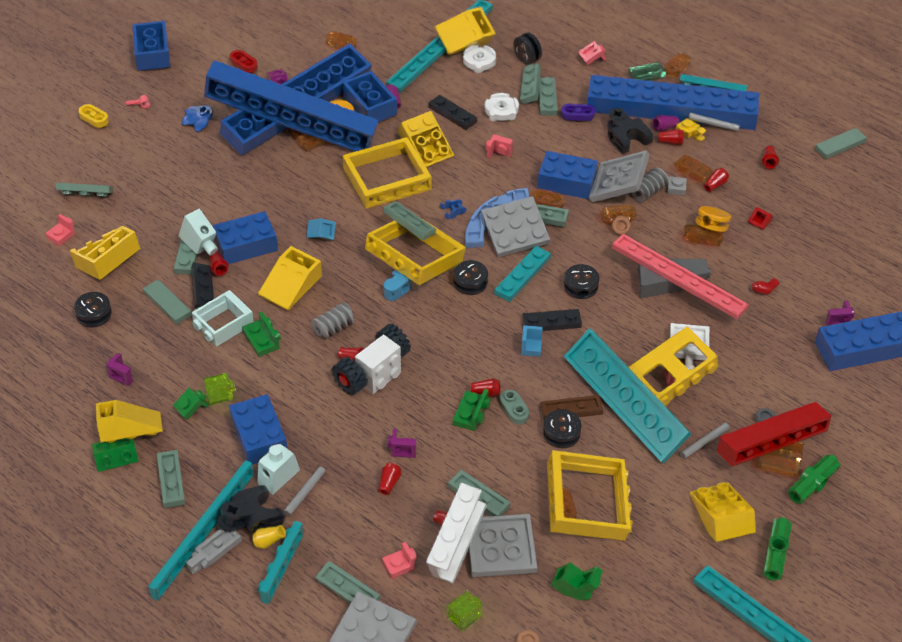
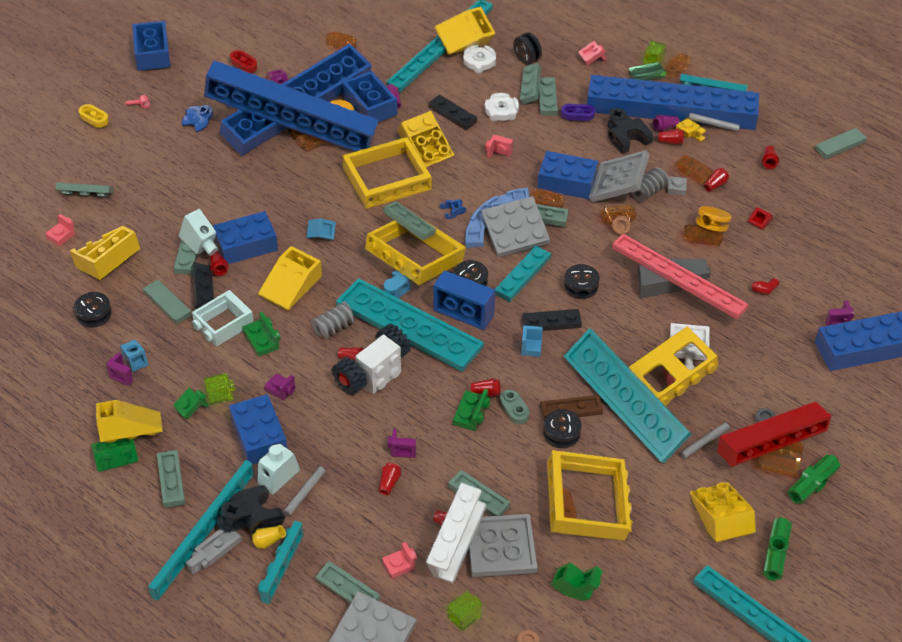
none -> dark azure leg [120,339,149,372]
none -> magenta bracket [264,373,296,401]
none -> teal plate [336,278,484,372]
none -> blue brick [433,270,495,330]
none -> clear neon green brick [643,40,666,69]

